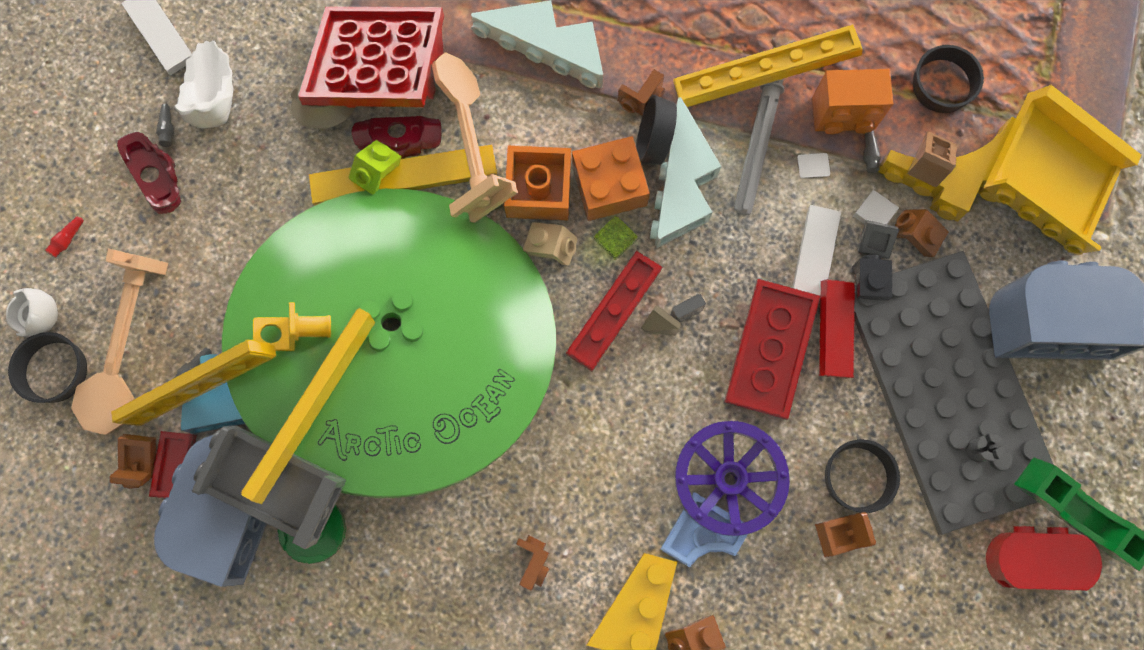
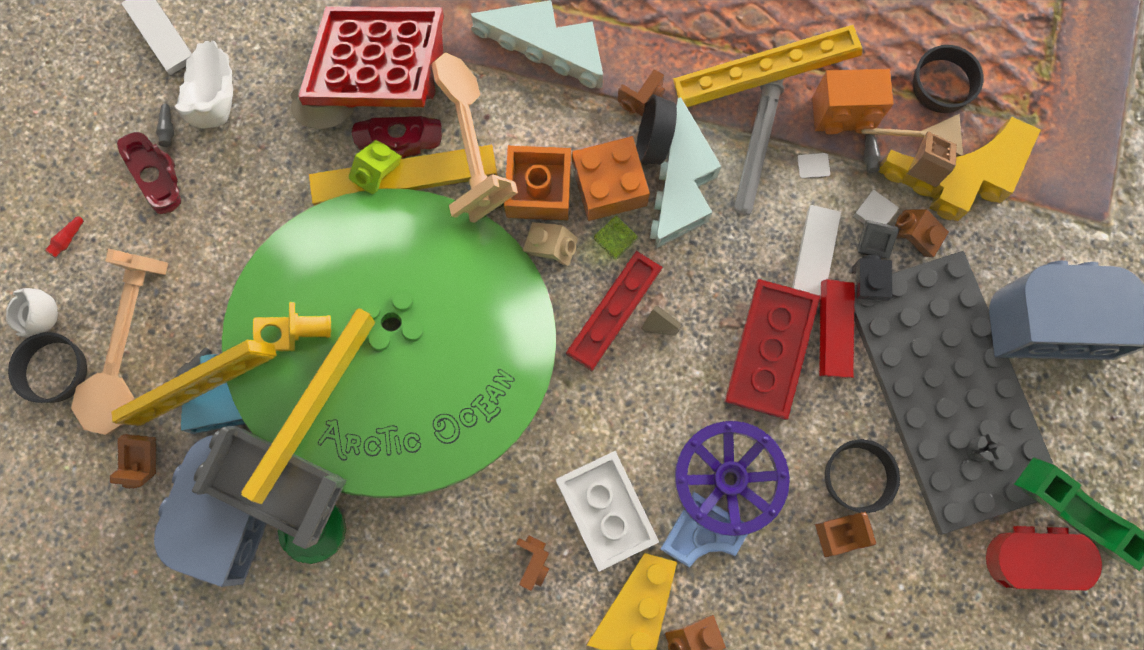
red tile [149,431,197,498] -> none
dark grey tile [670,294,706,323] -> none
yellow panel [984,85,1142,255] -> none
none -> white plate [556,451,659,572]
none -> tan piece [861,114,963,156]

